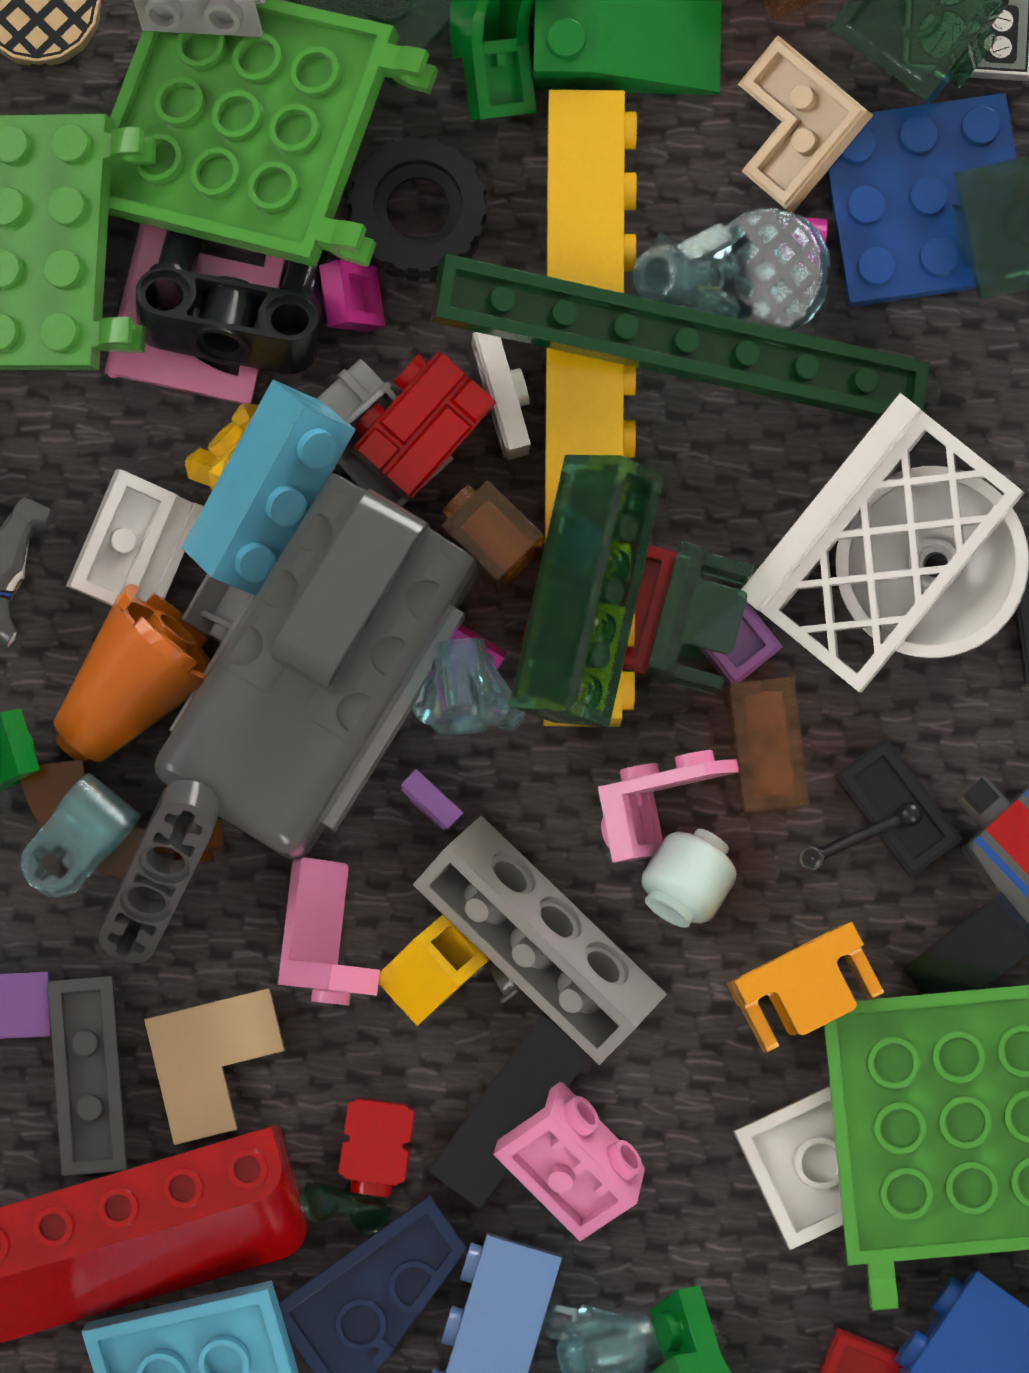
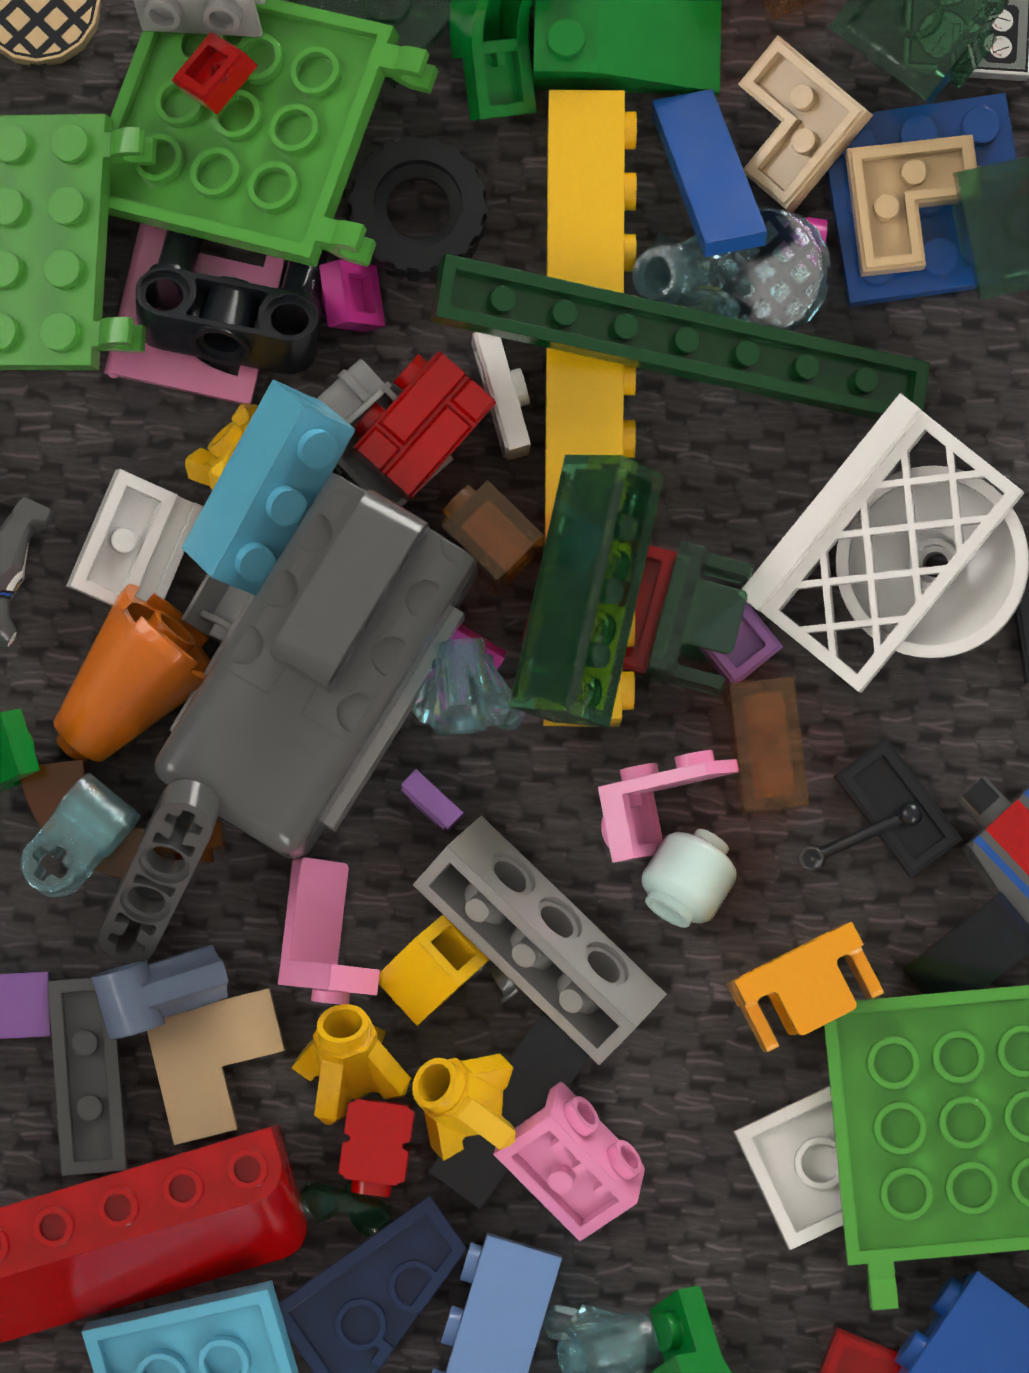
none -> sand blue piece [91,945,229,1040]
none -> red tile [171,32,258,115]
none -> yellow rock [291,1004,411,1125]
none -> yellow rock [412,1053,516,1161]
none -> blue tile [651,89,767,257]
none -> tan tile [845,134,981,277]

